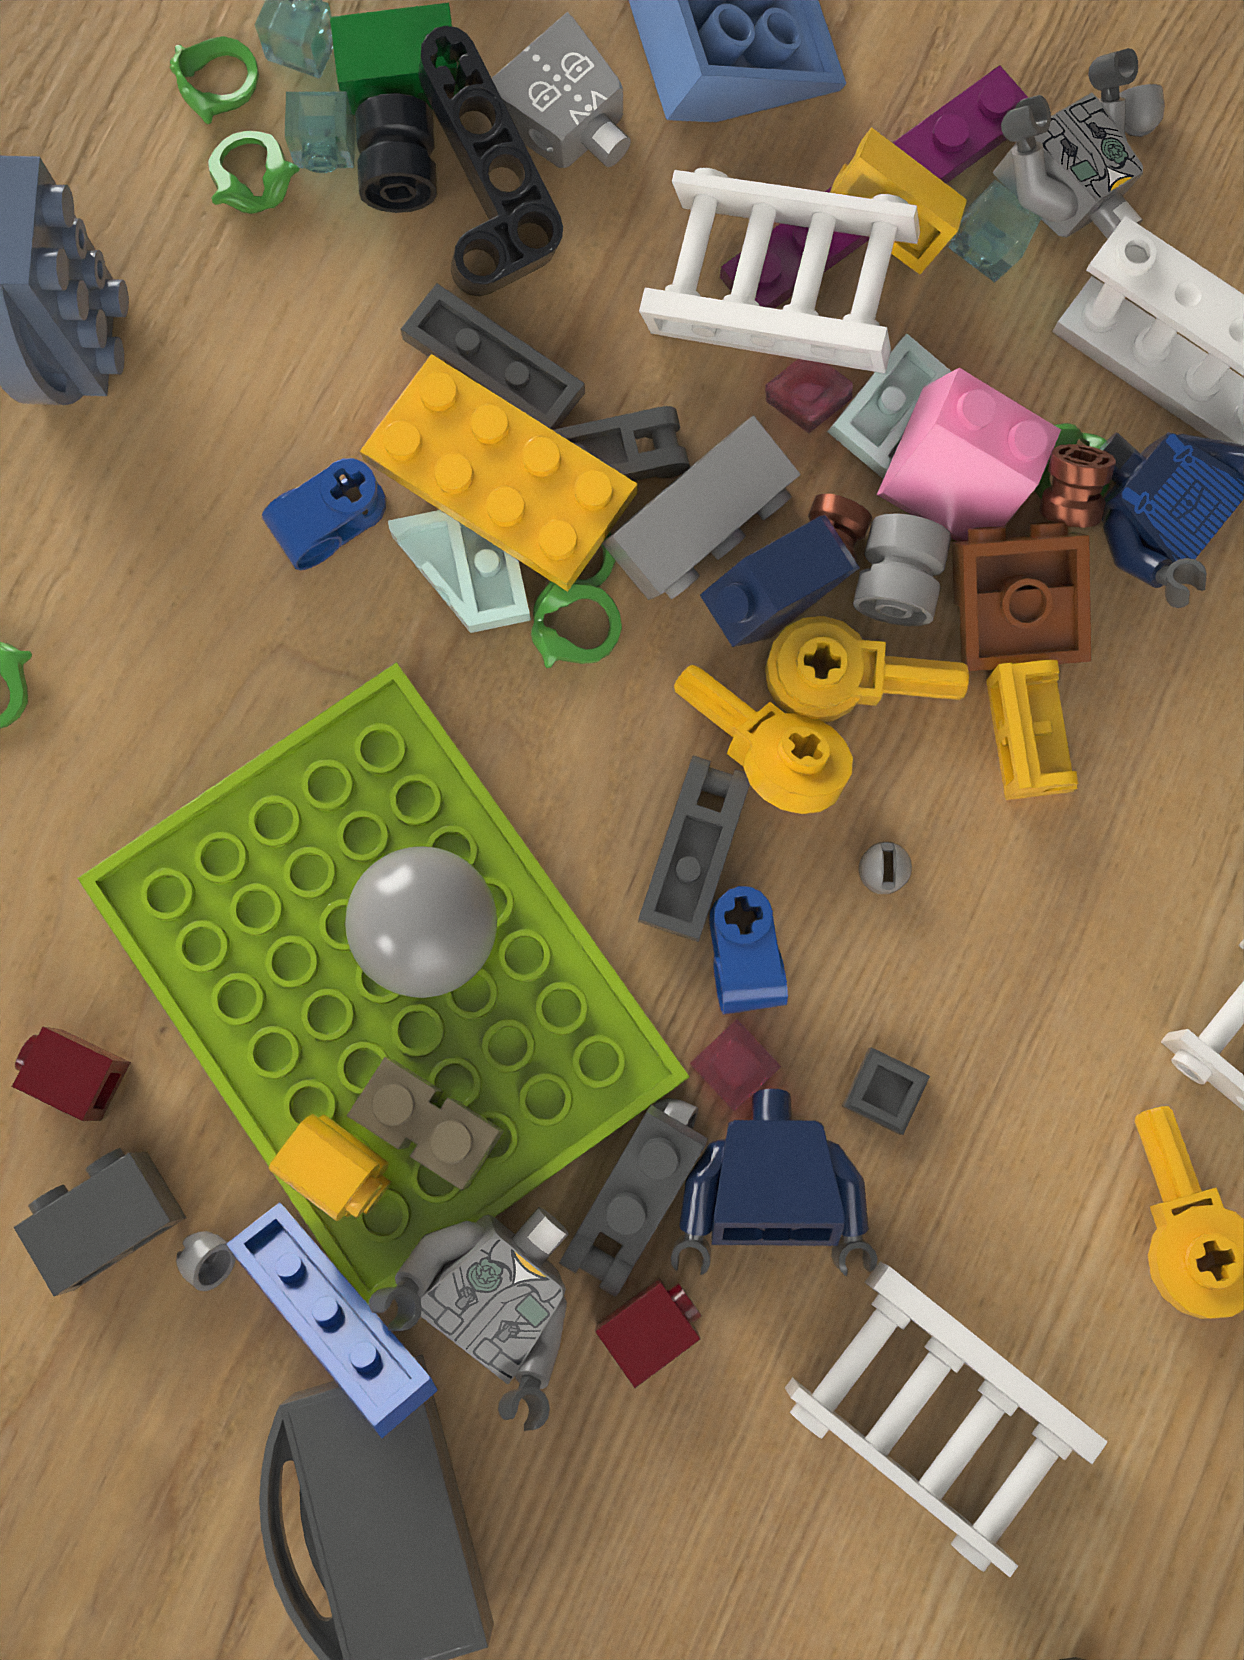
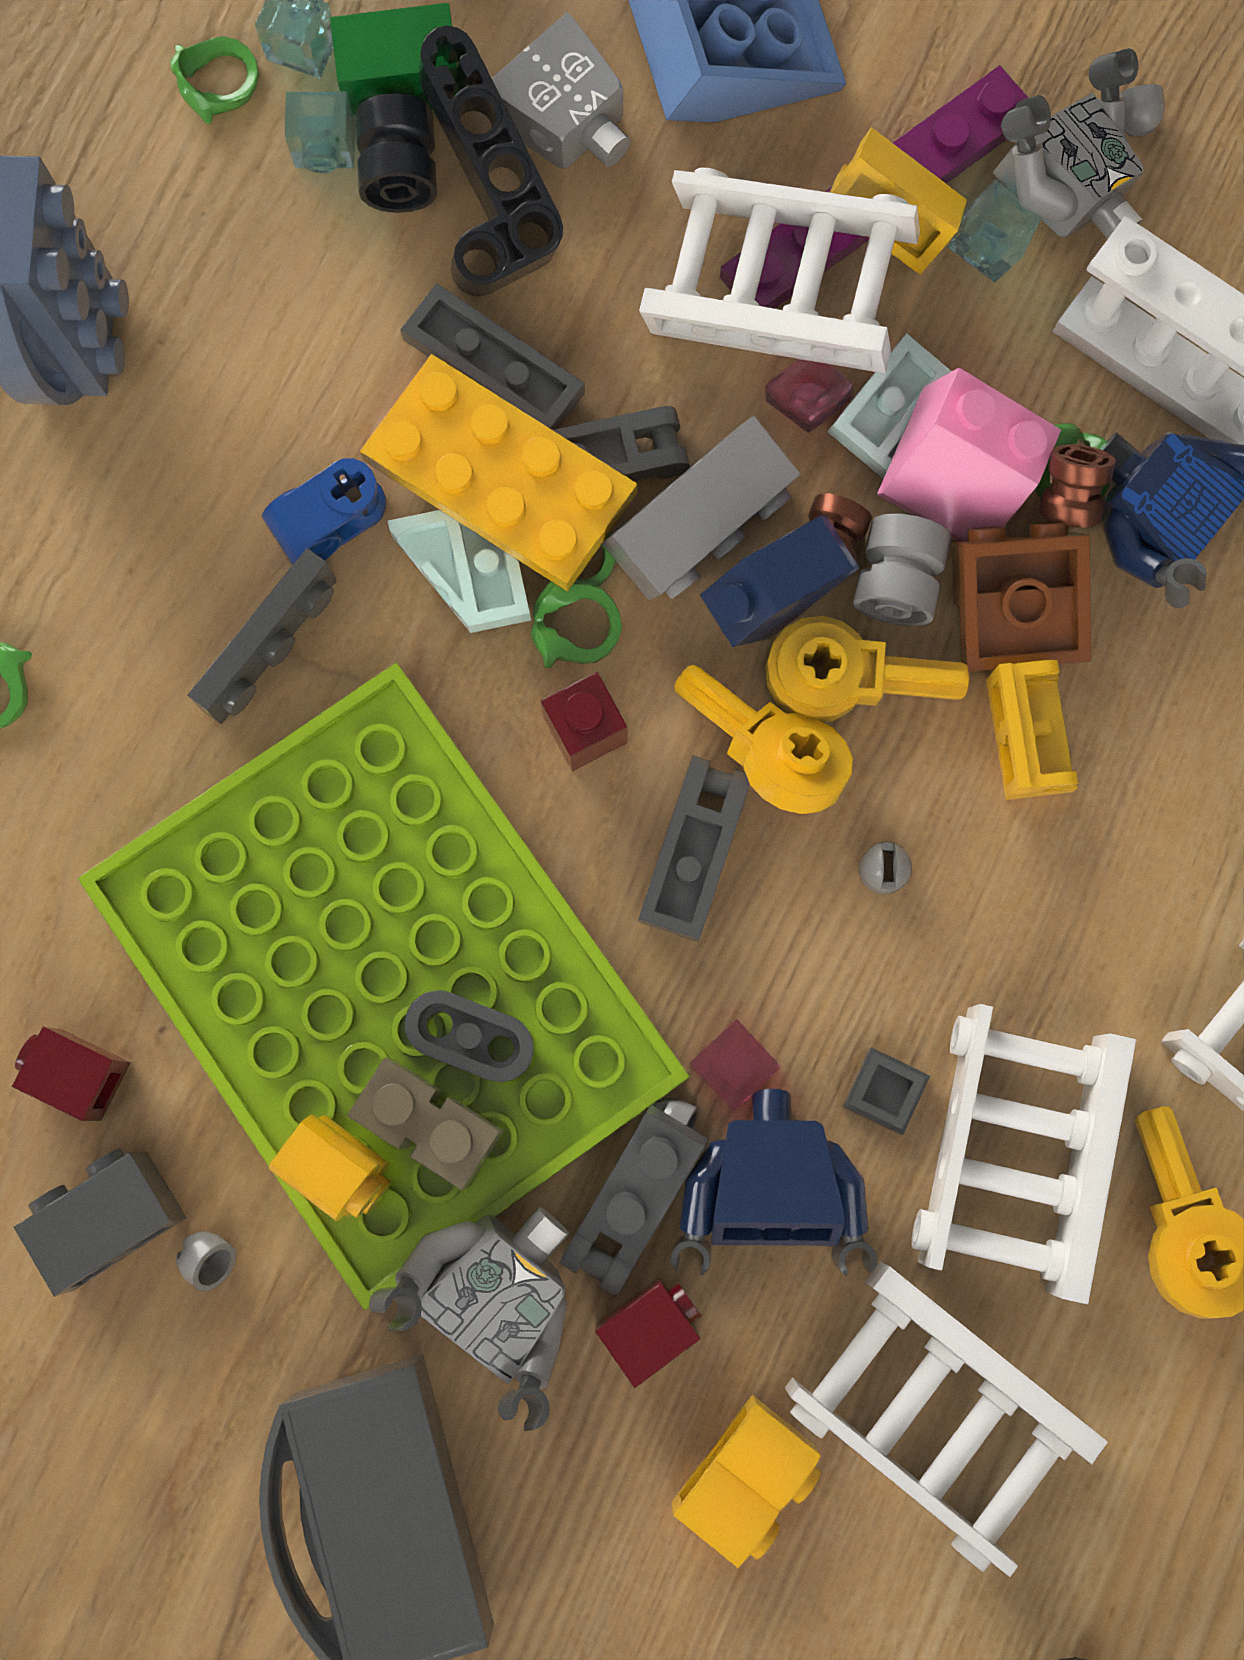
bright green piece [208,131,300,214] -> none
plate [226,1202,438,1439] -> none
light grey piece [345,847,497,998] -> none
blue piece [709,886,788,1015] -> none
none -> dark grey plate [187,548,336,724]
none -> dark grey plate [405,990,534,1082]
none -> dark red brick [540,671,628,772]
none -> yellow brick [671,1395,821,1568]
none -> white fence [912,1004,1136,1305]

